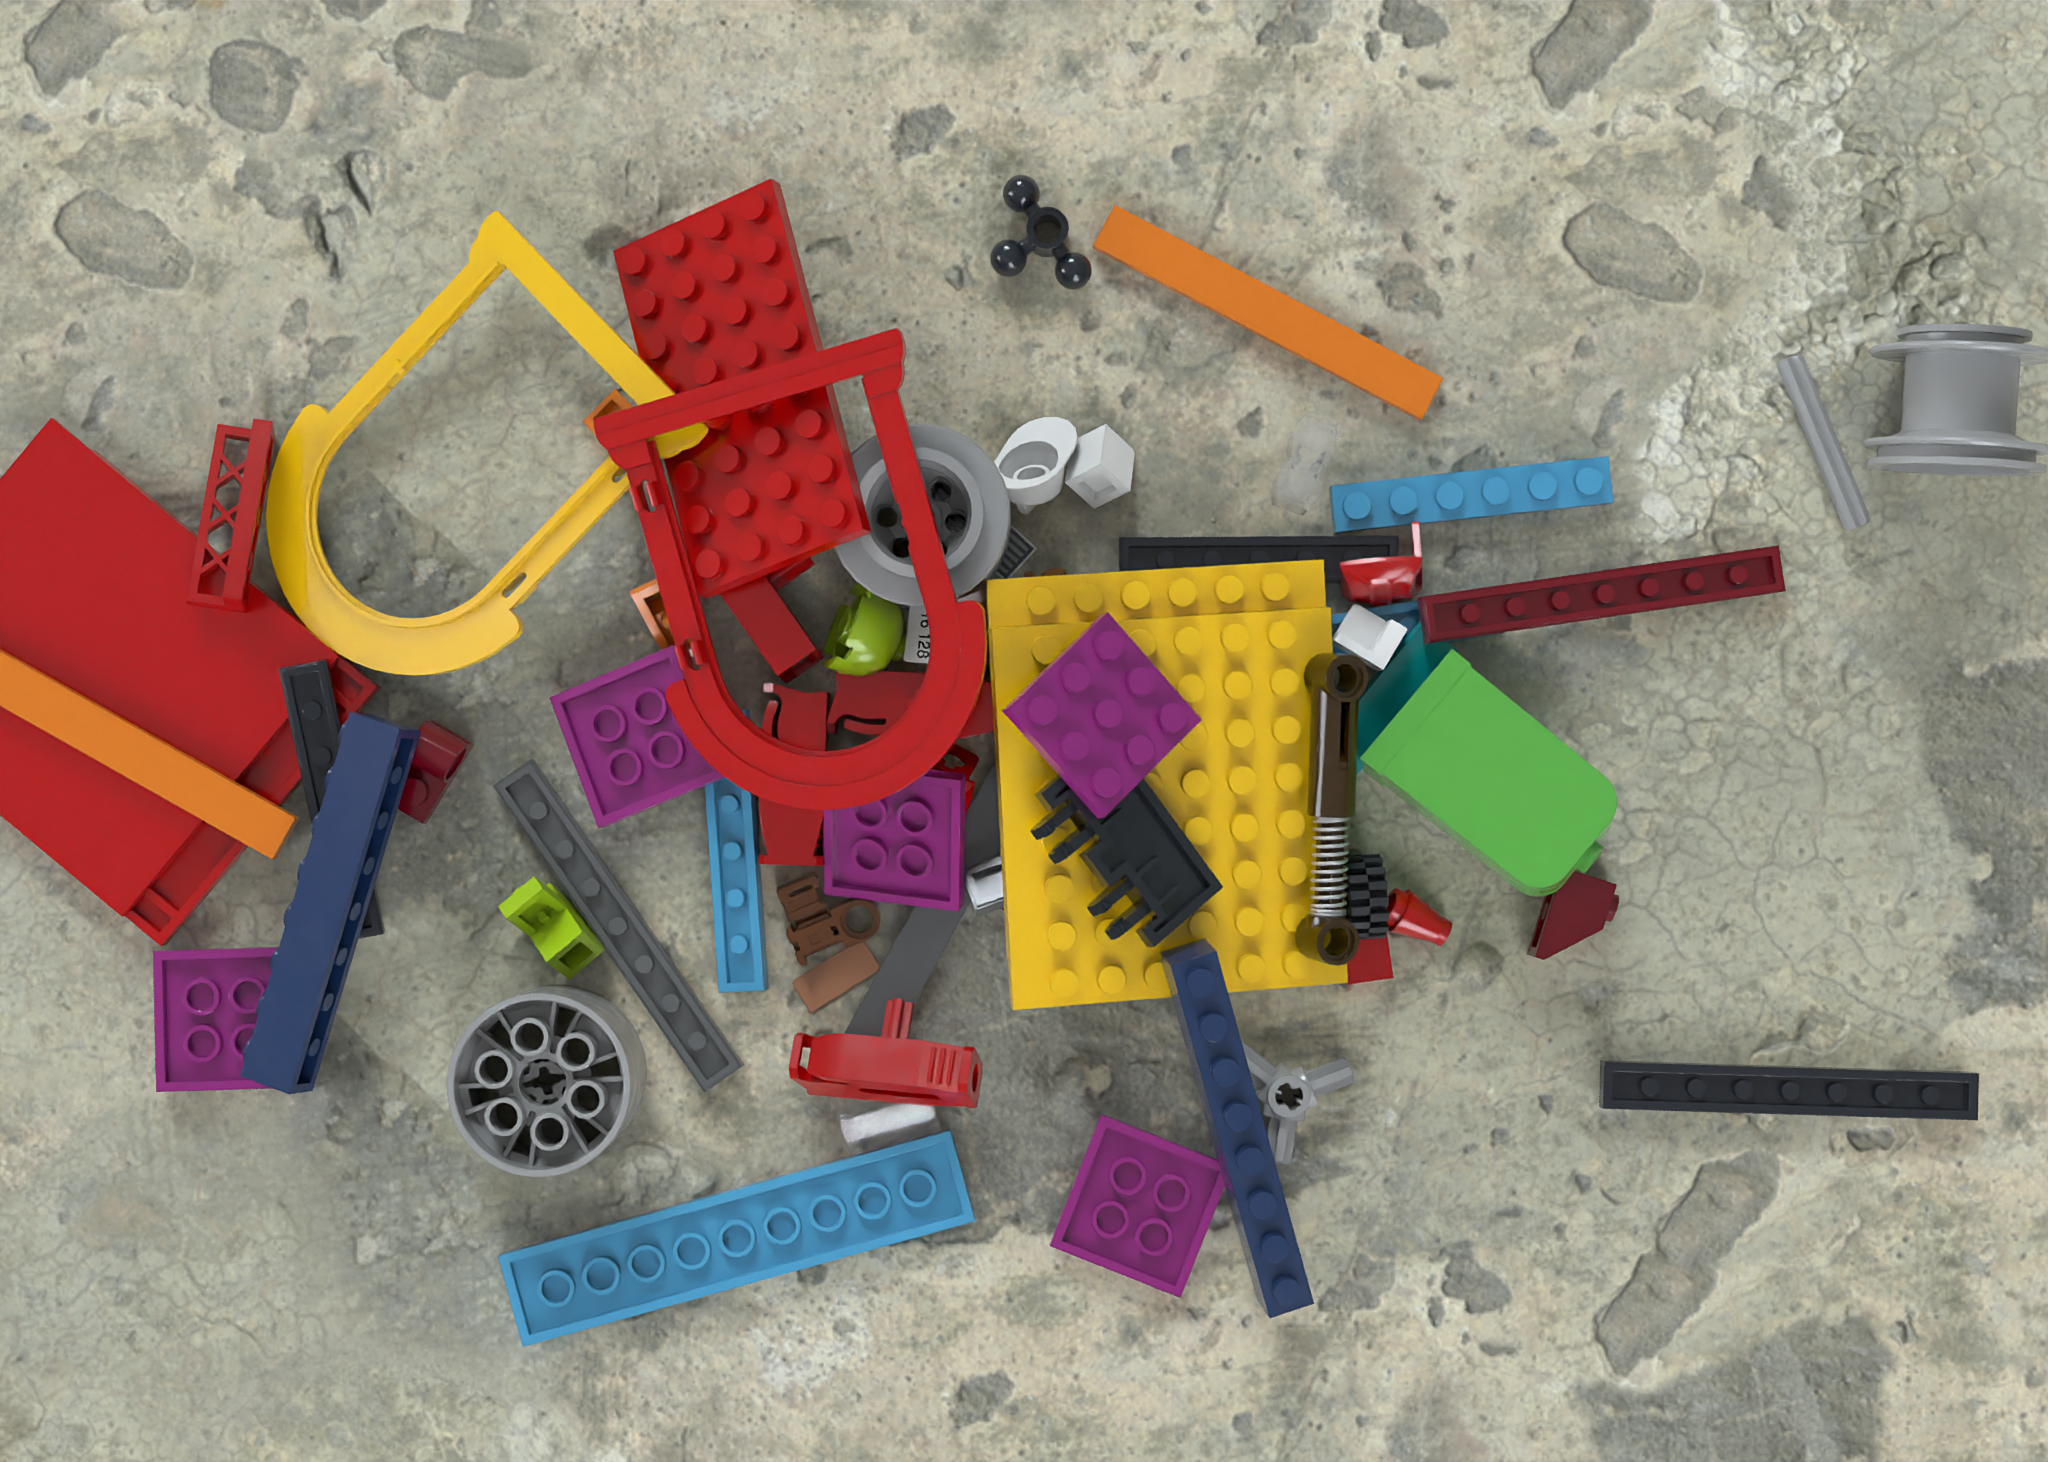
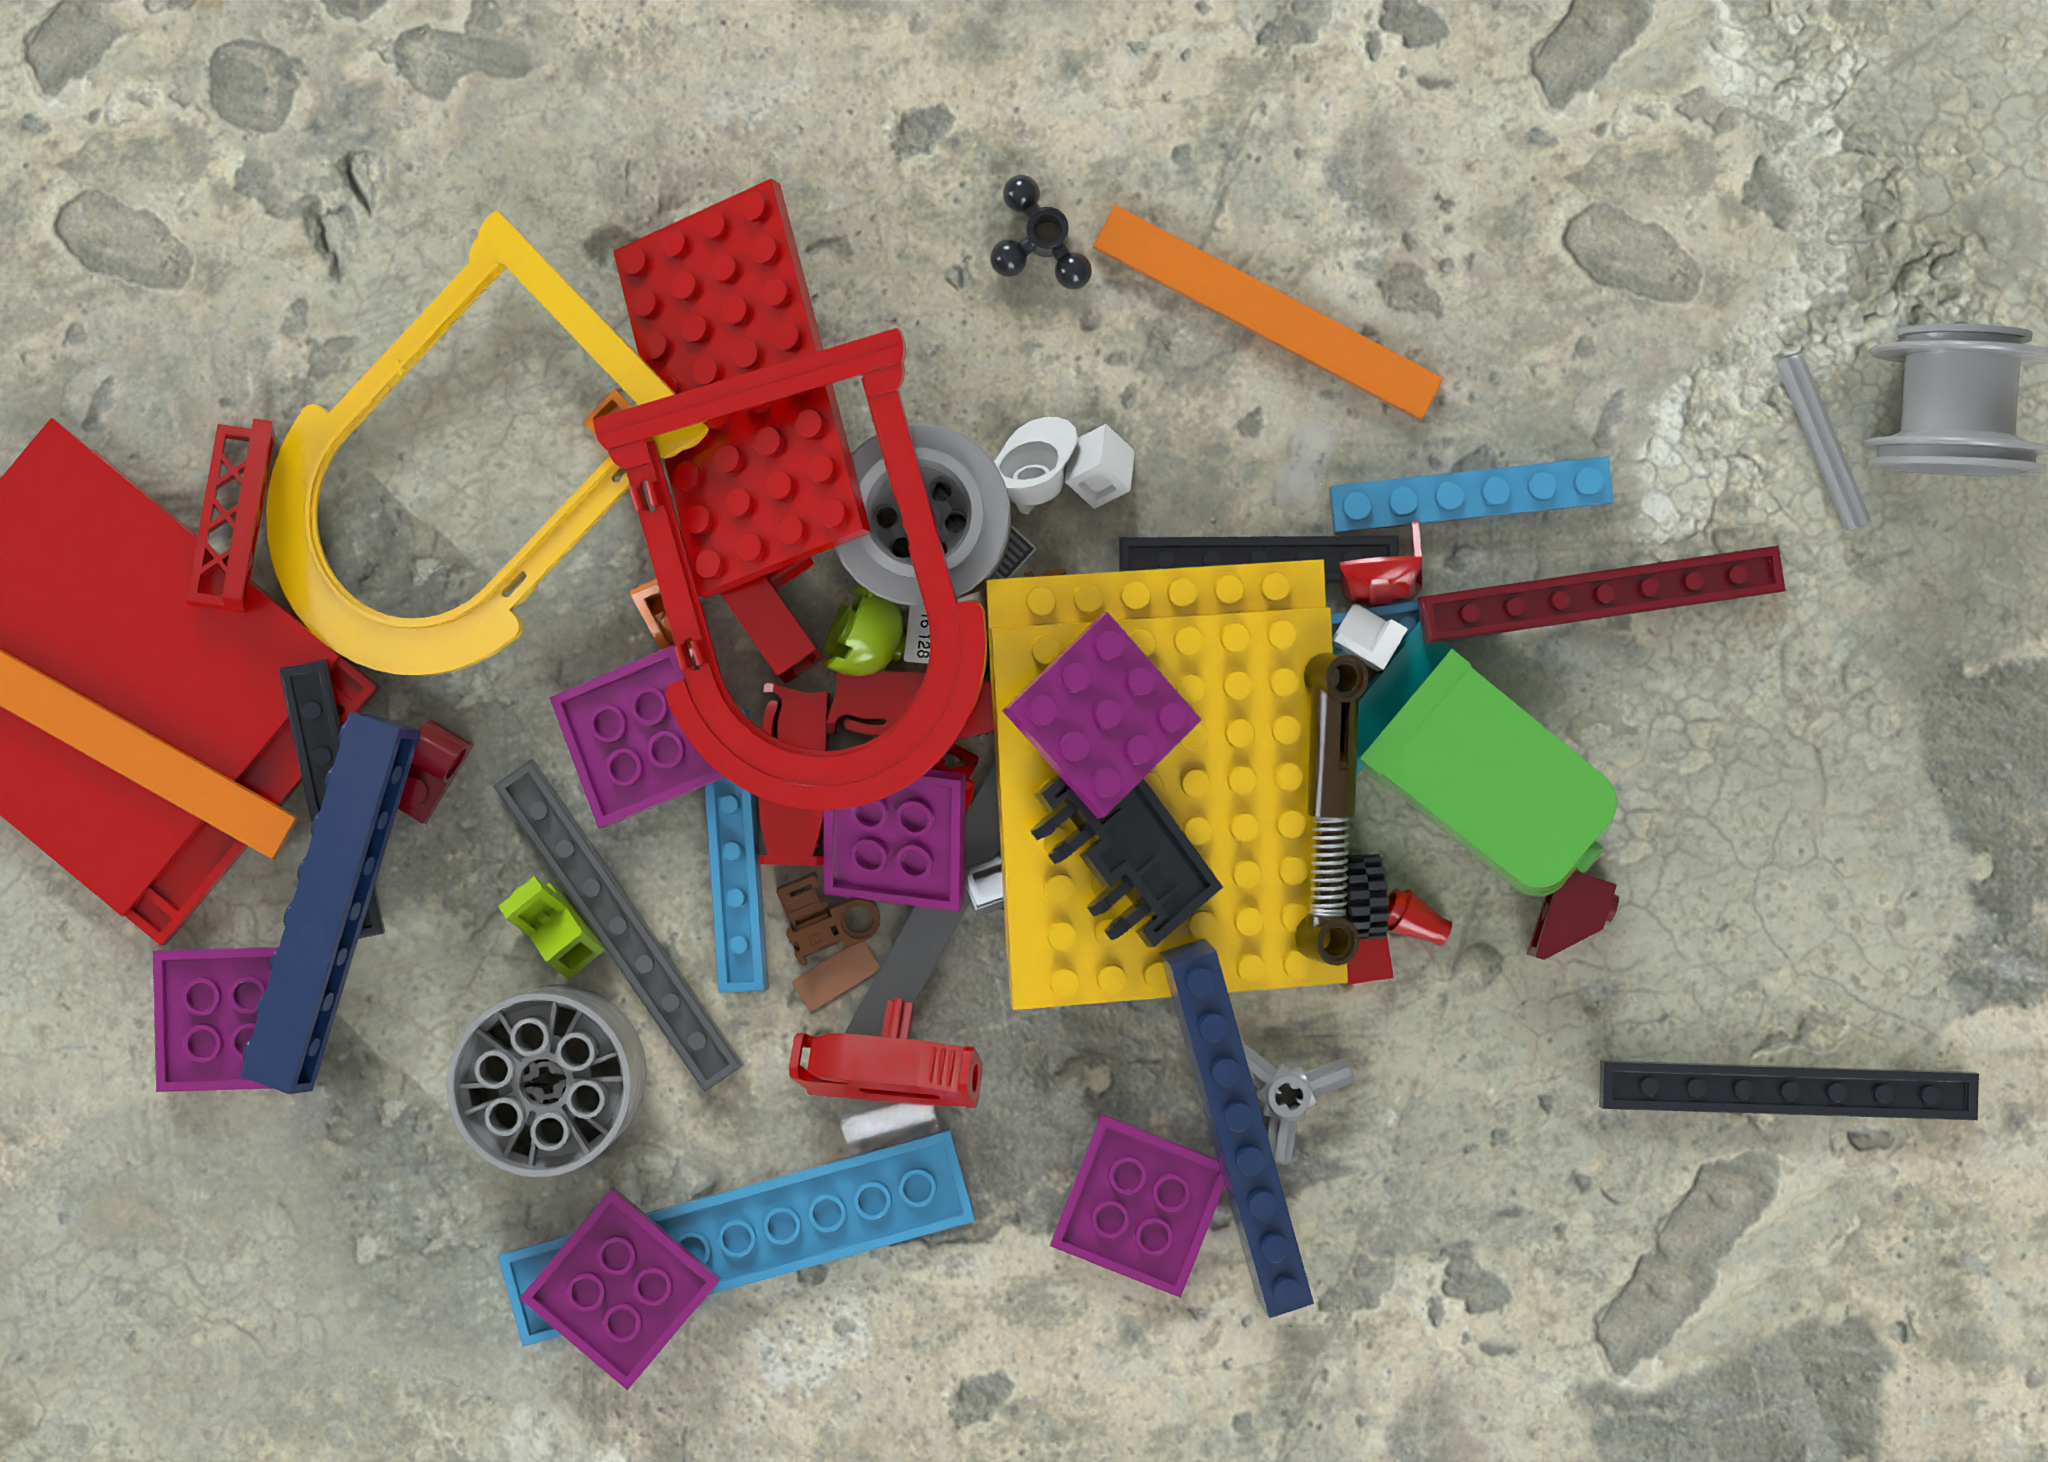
none -> magenta plate [519,1187,721,1390]

